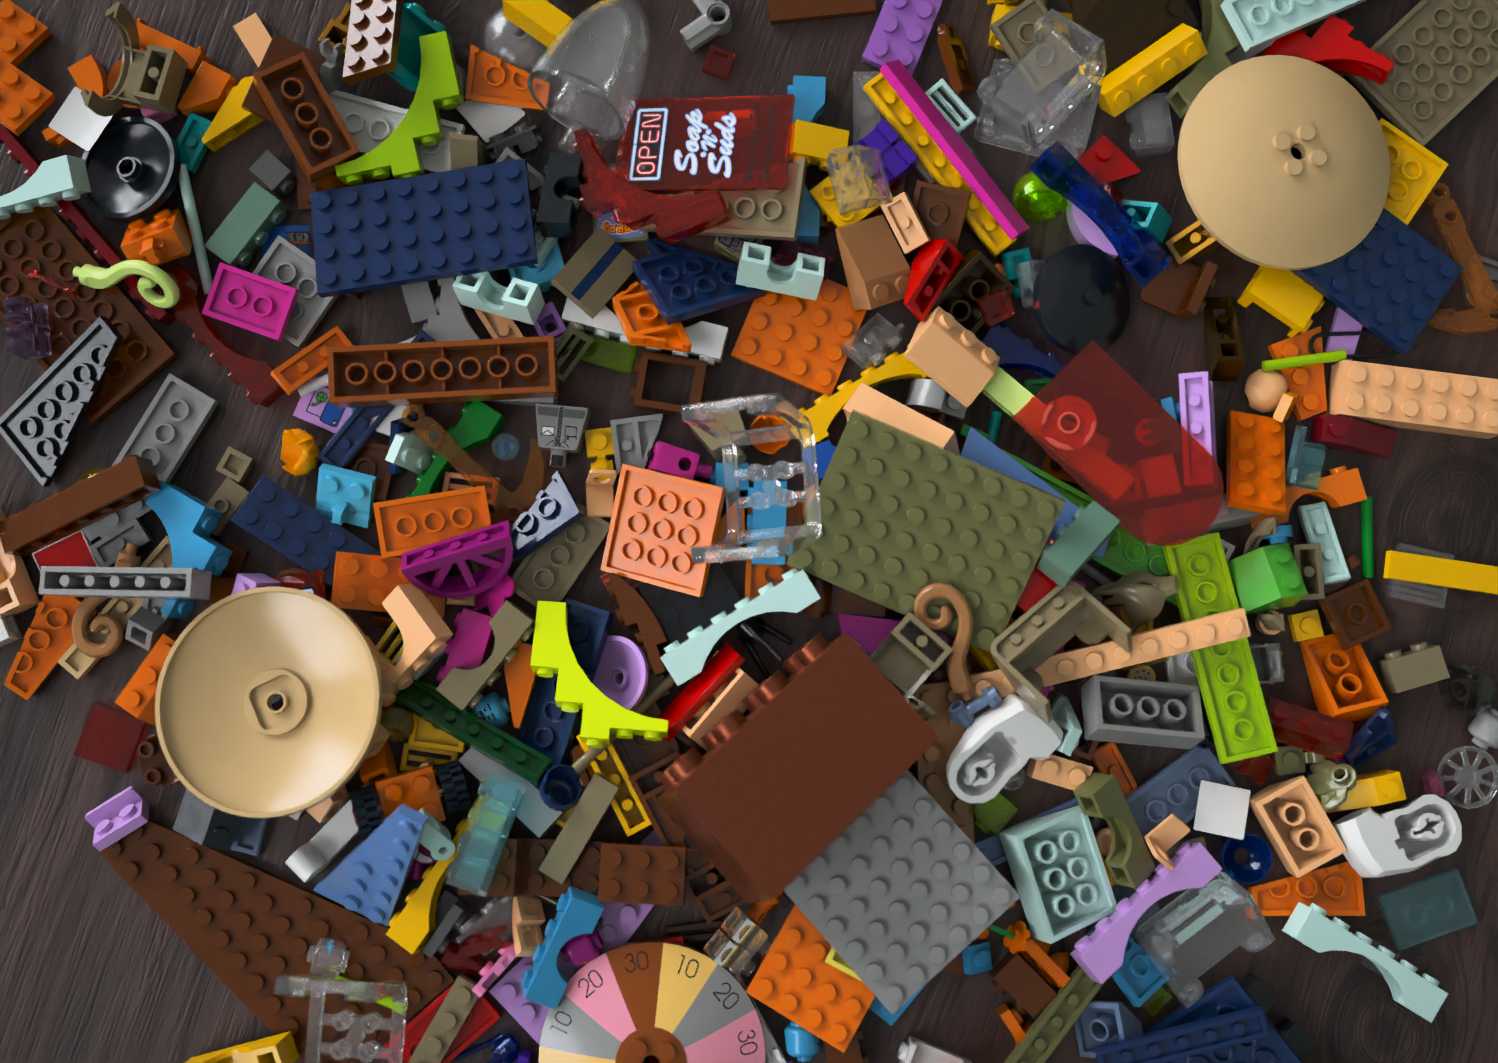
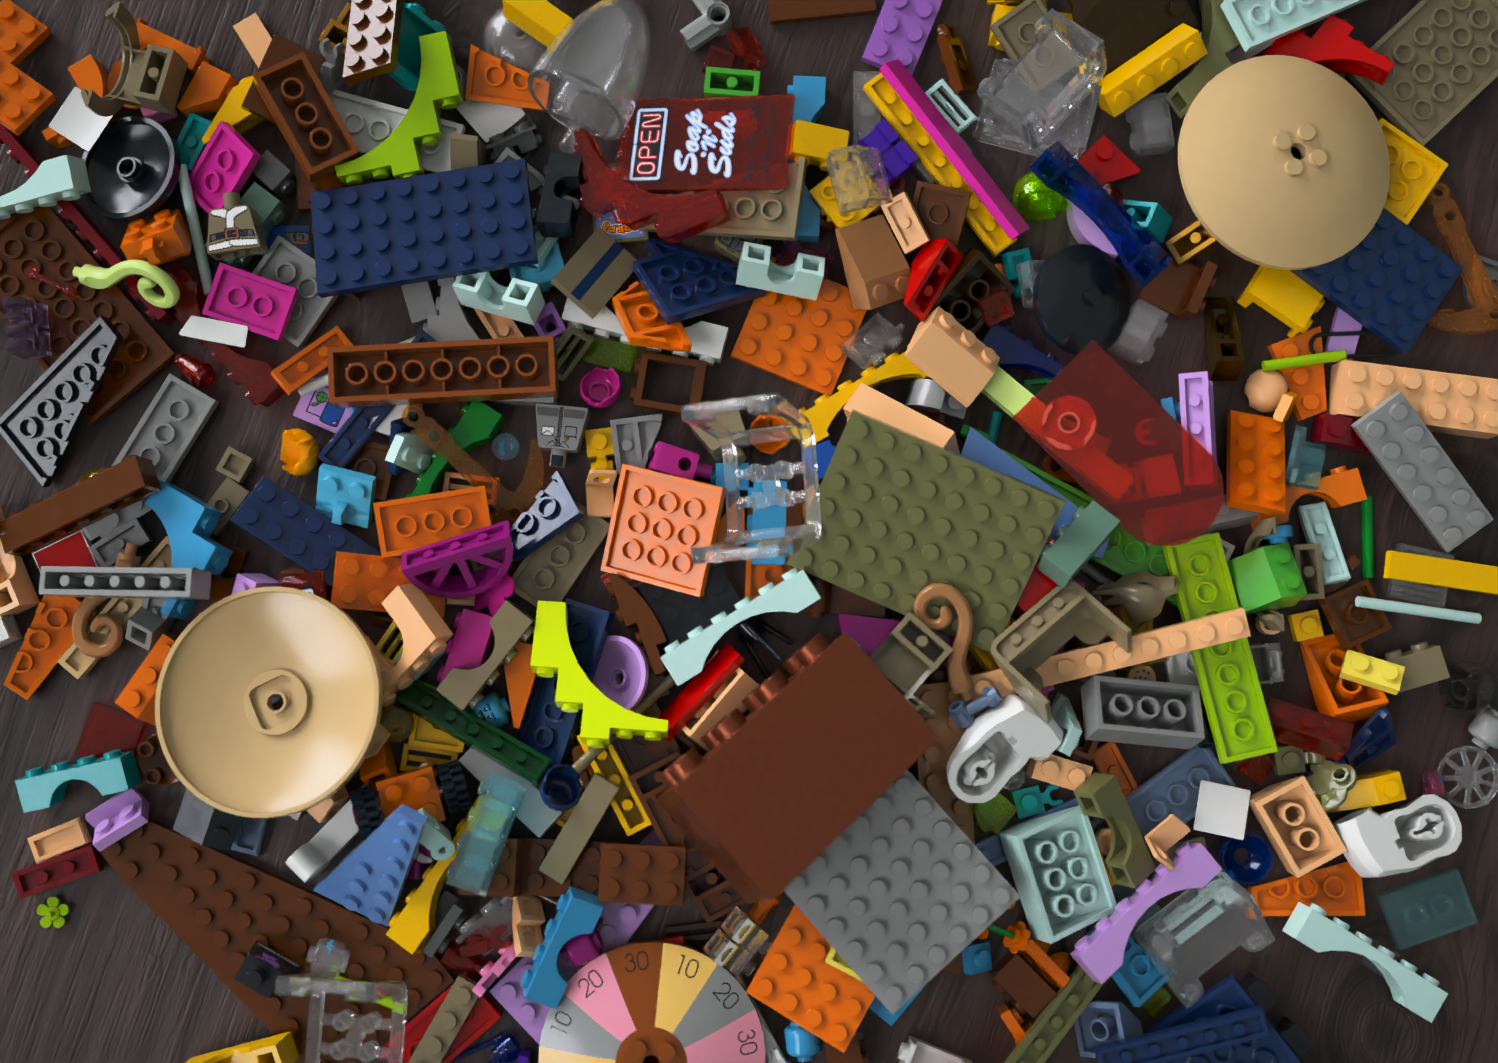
none -> dark red plate [12,845,104,899]
none -> teal arch [15,749,142,813]
none -> light nougat tile [27,816,93,864]
none -> lime plant [37,896,70,928]
none -> clear red cone [173,352,216,388]
none -> white sticker [179,315,248,348]
none -> dark pink plate [189,121,261,214]
none -> dark tan torso [207,192,269,261]
none -> black torso [235,941,303,998]
none -> dark pink hair [579,367,621,408]
none -> bright green brick [704,66,760,110]
none -> clear red plate [725,27,767,71]
none -> teal plate [1010,784,1063,819]
none -> clear brick [1108,299,1169,366]
none -> light yellow plate [1339,649,1405,695]
none -> light grey plate [1351,391,1494,553]
none -> light aqua axle [1355,596,1482,624]

